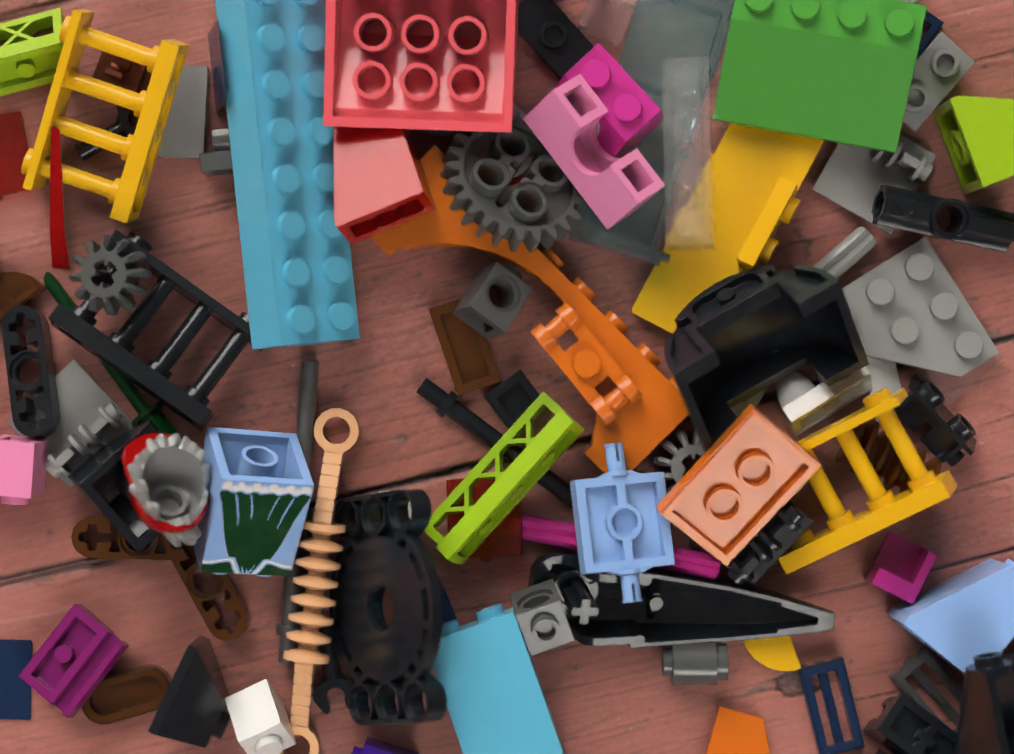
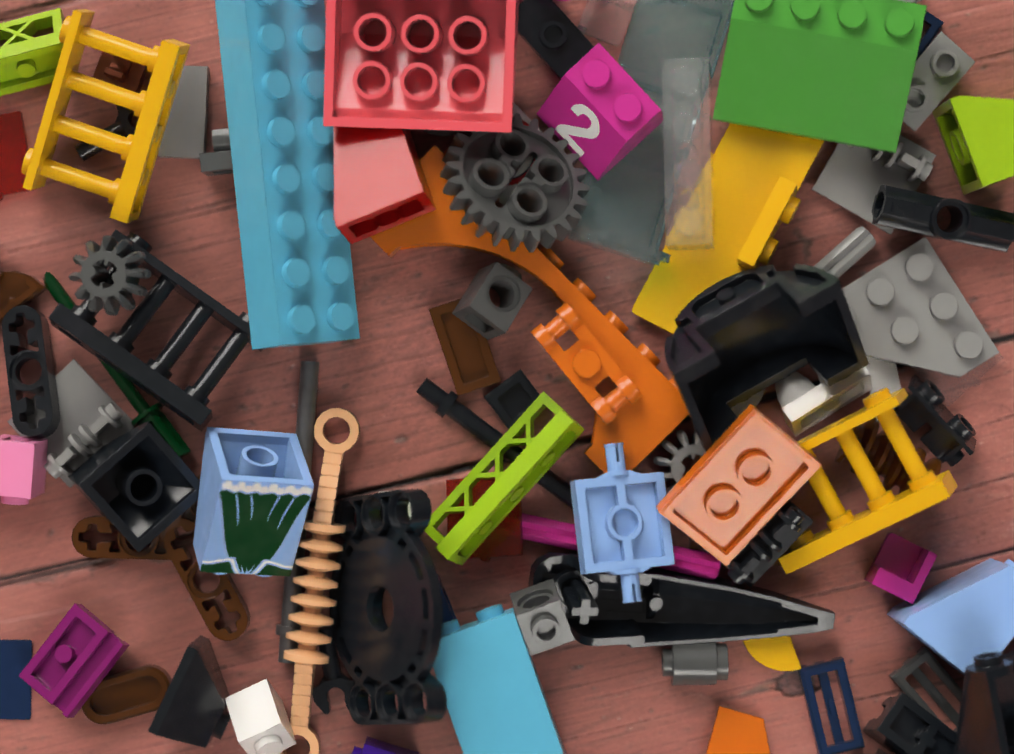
red sticker [50,127,70,269] -> none
light grey hair [121,433,211,547] -> none
sticker [208,20,227,113] -> none
bright pink arch [523,74,665,230] -> none

